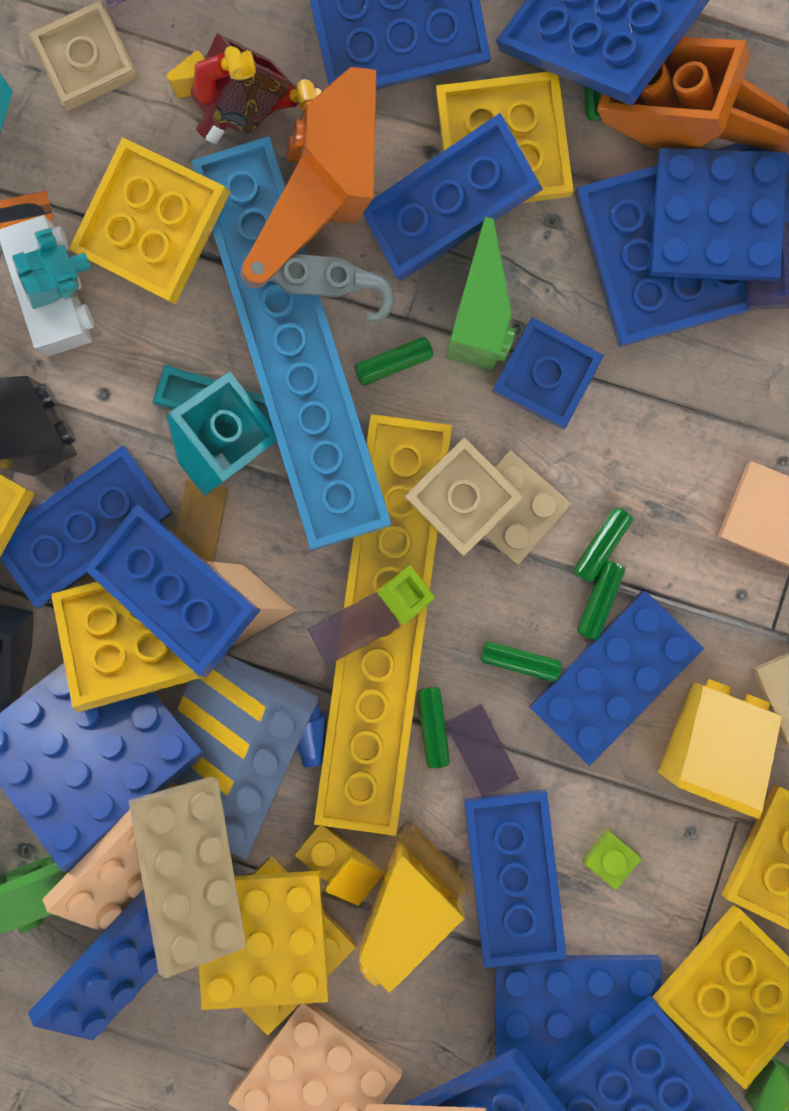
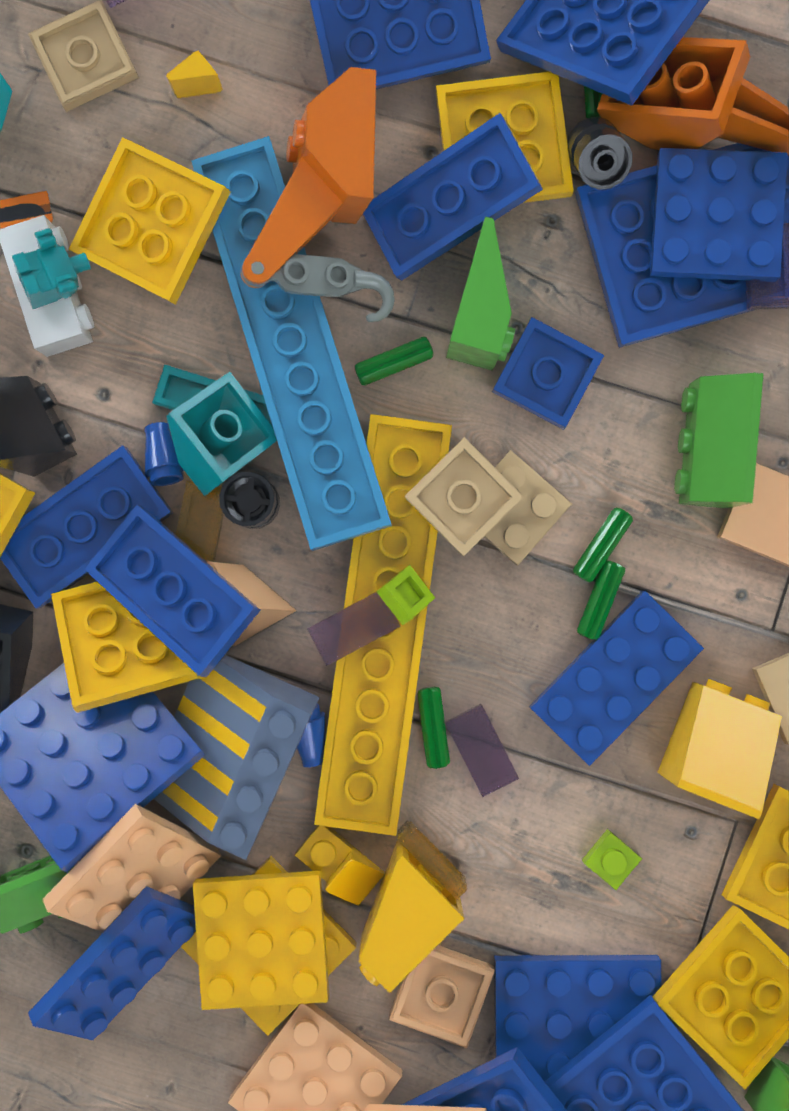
tan plate [128,776,246,979] -> none
torso [191,33,322,144] -> none
blue plate [464,789,567,968] -> none
green axle [480,641,561,682] -> none
none -> blue cone [144,422,184,486]
none -> black wheel [219,472,280,529]
none -> light nougat tile [389,945,495,1048]
none -> black wheel [567,117,633,190]
none -> bright green slope [674,373,764,509]

